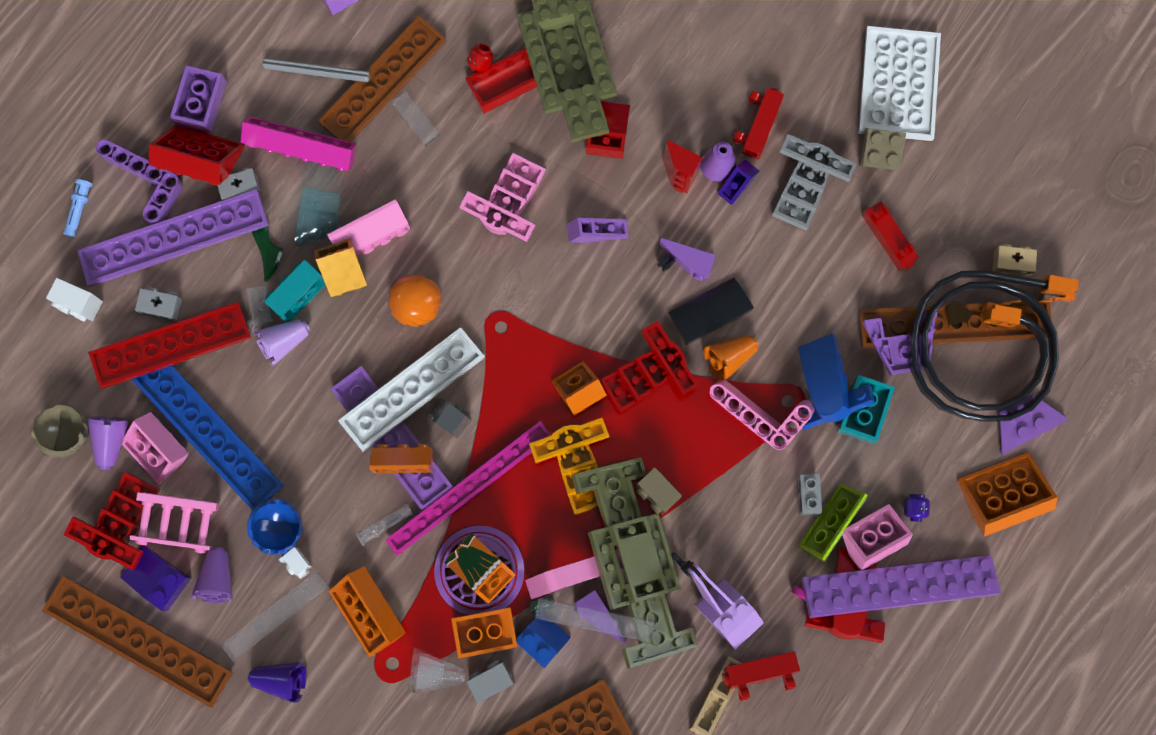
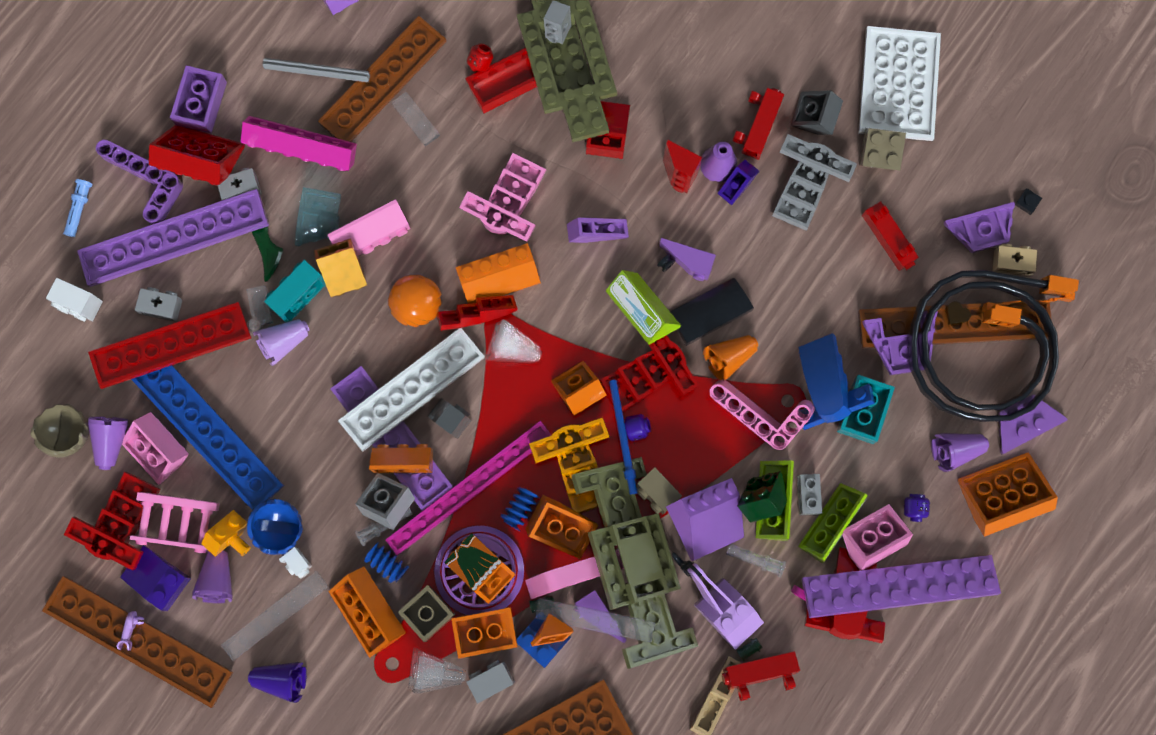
none -> lavender piece [117,611,144,650]
none -> light orange brick [201,510,251,557]
none -> light grey brick [355,473,415,530]
none -> blue piece [364,542,409,583]
none -> dark tan brick [398,585,455,642]
none -> red slope [437,295,518,331]
none -> orange slope [455,243,541,304]
none -> clear slope [484,319,542,363]
none -> blue piece [501,487,540,531]
none -> orange slope [525,495,598,559]
none -> orange slope [531,613,574,646]
none -> light grey brick [544,0,571,44]
none -> lime slope [606,270,681,345]
none -> blue bar [609,380,637,495]
none -> dark purple head [624,414,651,441]
none -> medium lavender slope [666,478,744,561]
none -> clear pin [726,543,786,578]
none -> dark green slope [737,471,787,522]
none -> pin [737,638,763,661]
none -> lime slope [756,460,794,541]
none -> dark grey slope [791,90,843,135]
none -> medium lavender cone [931,433,989,472]
none -> medium lavender wing [944,202,1015,253]
none -> black plate [1015,188,1042,215]

